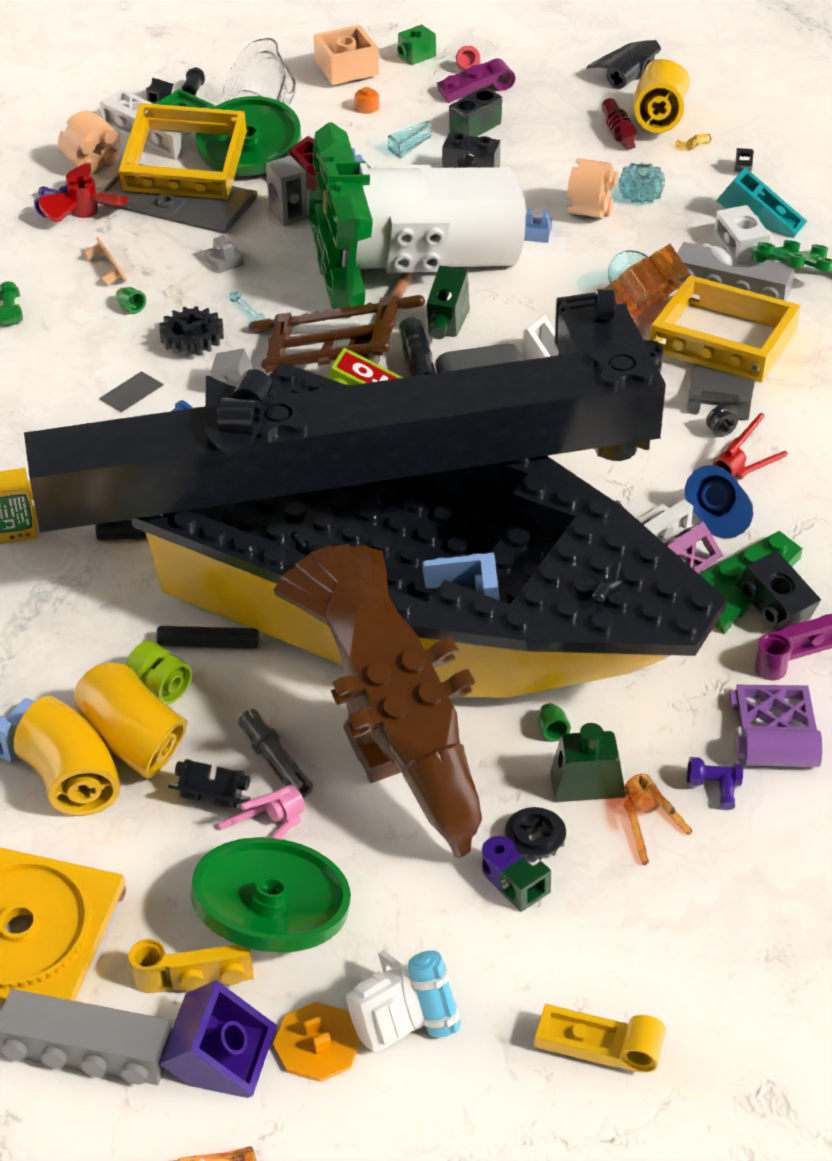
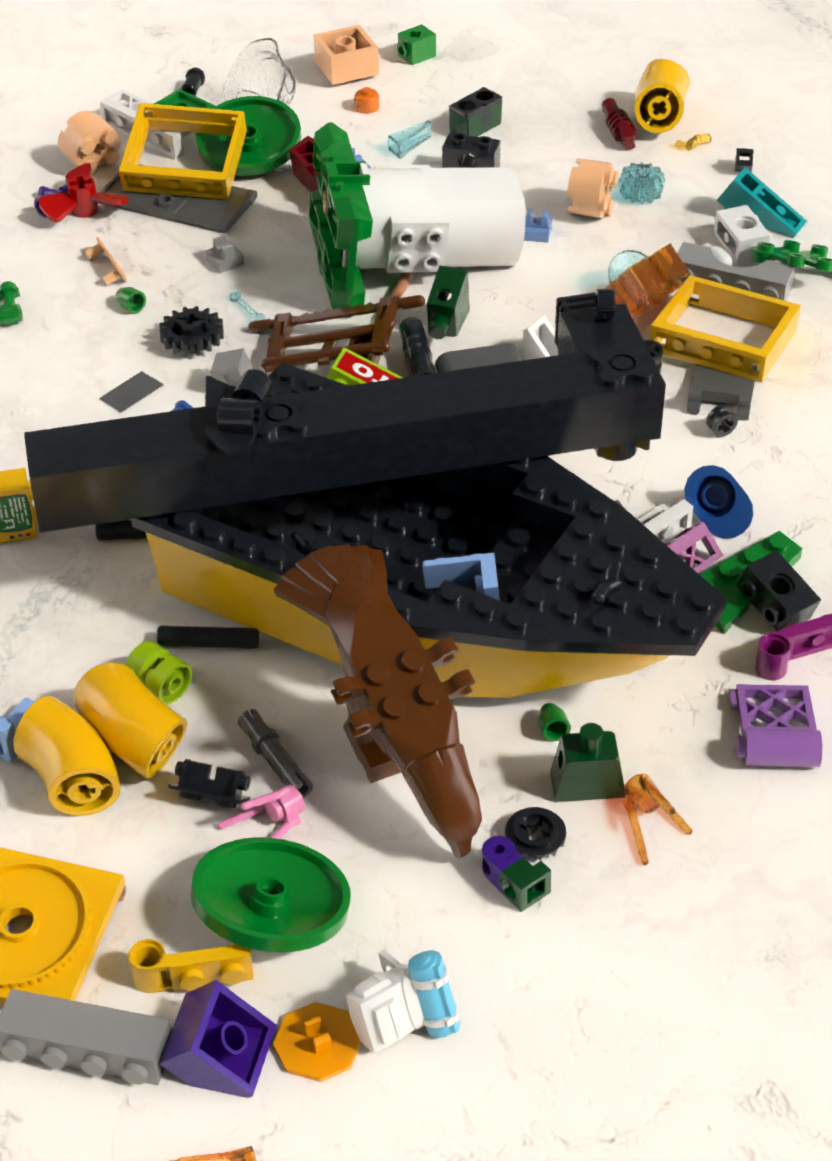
black piece [146,78,174,104] -> none
light grey brick [266,156,308,226] -> none
magenta plate [436,58,516,103] -> none
coral tile [456,46,481,71] -> none
yellow plate [534,1003,666,1073] -> none
black panel [586,40,661,89] -> none
dark purple piece [687,757,743,810] -> none
plant [713,413,788,480] -> none

